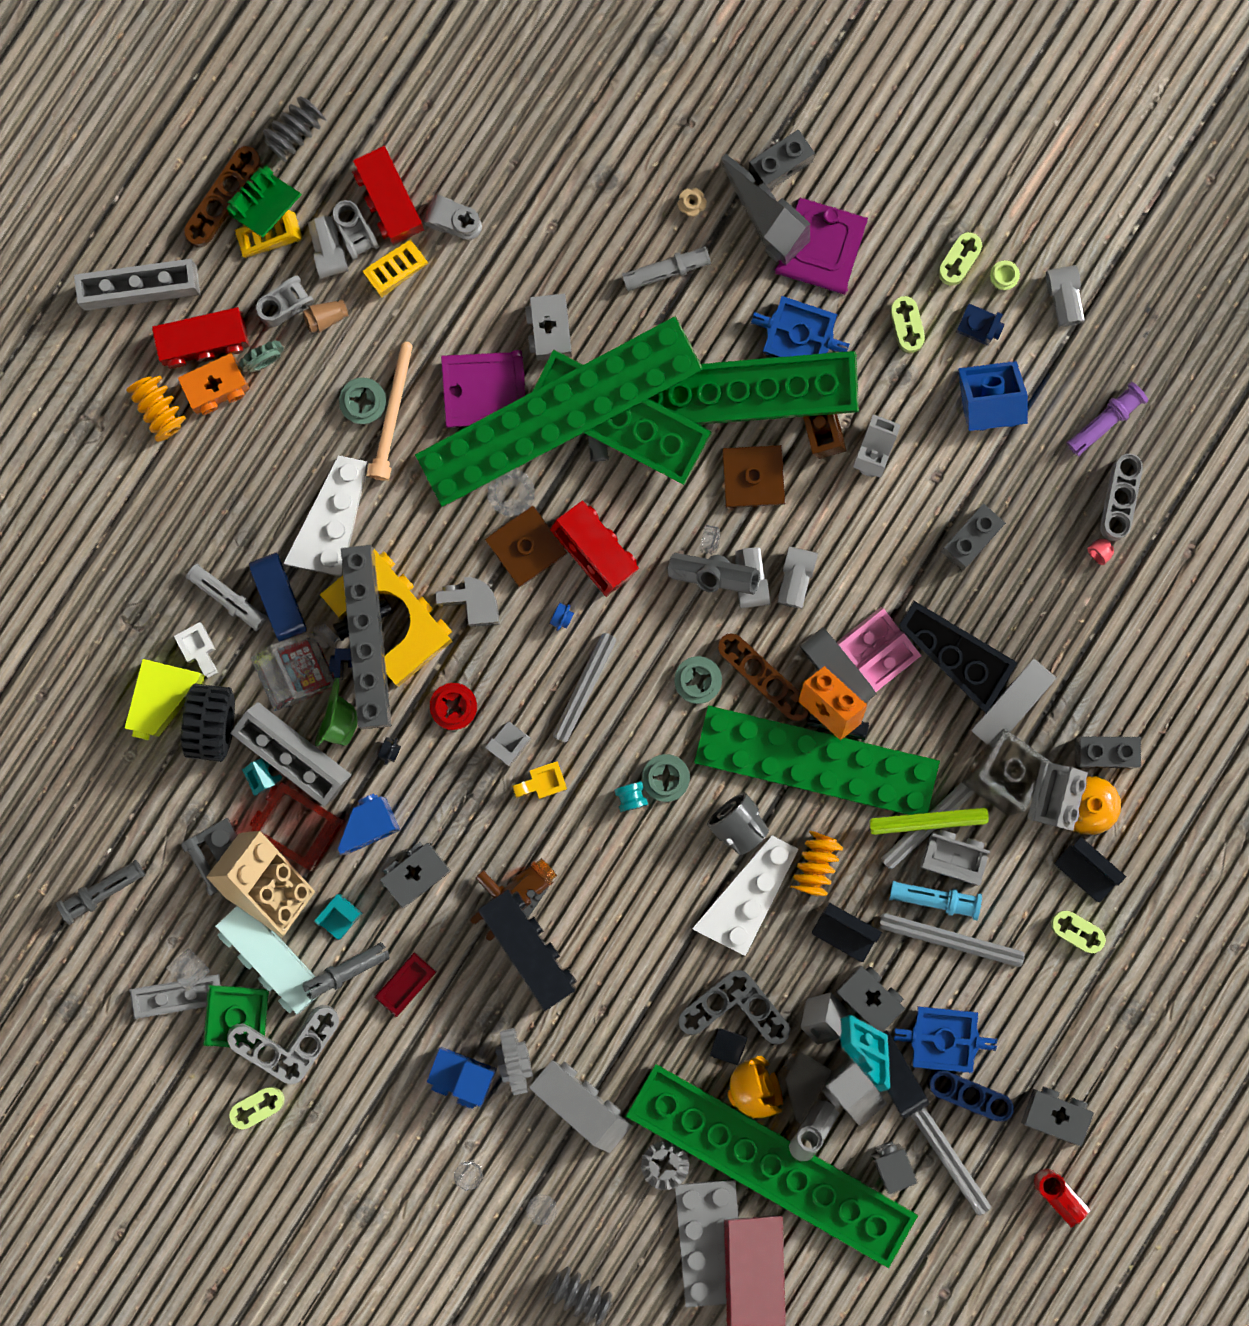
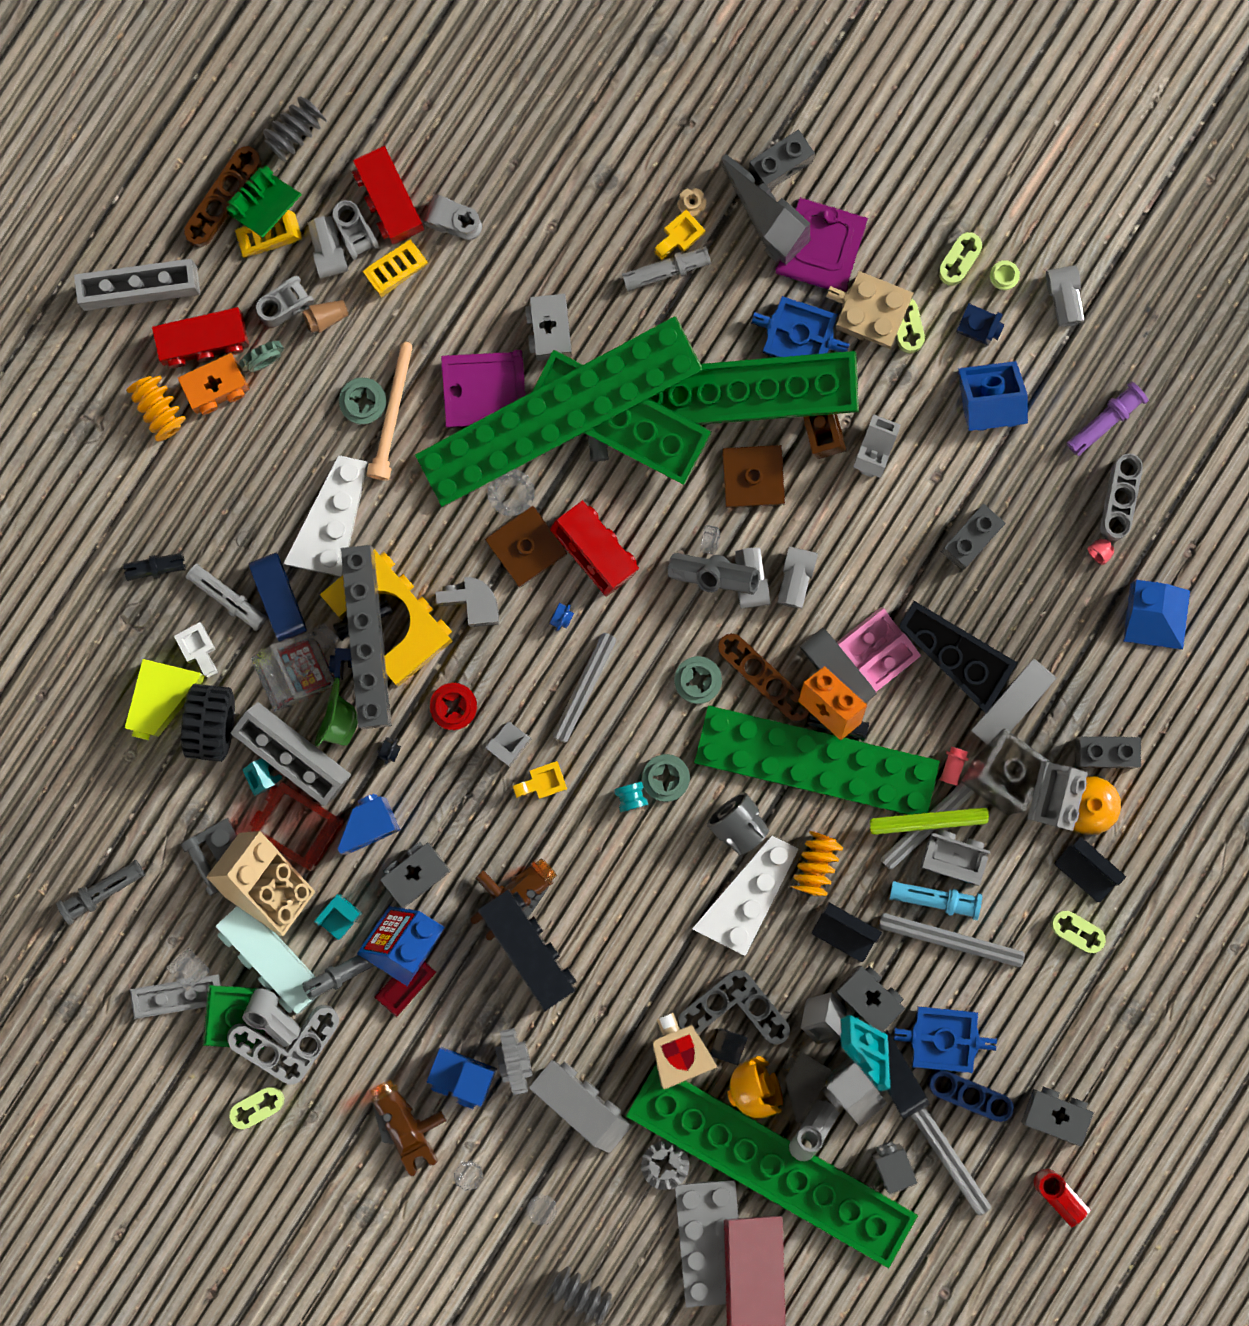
none -> black pin [123,552,186,581]
none -> light grey piece [243,989,301,1047]
none -> blue slope [357,906,445,986]
none -> reddish brown piece [370,1079,447,1177]
none -> tan torso [652,1013,717,1089]
none -> yellow plate [654,209,706,261]
none -> tan plate [826,271,914,349]
none -> coral pin [939,747,969,786]
none -> blue slope [1123,580,1190,650]

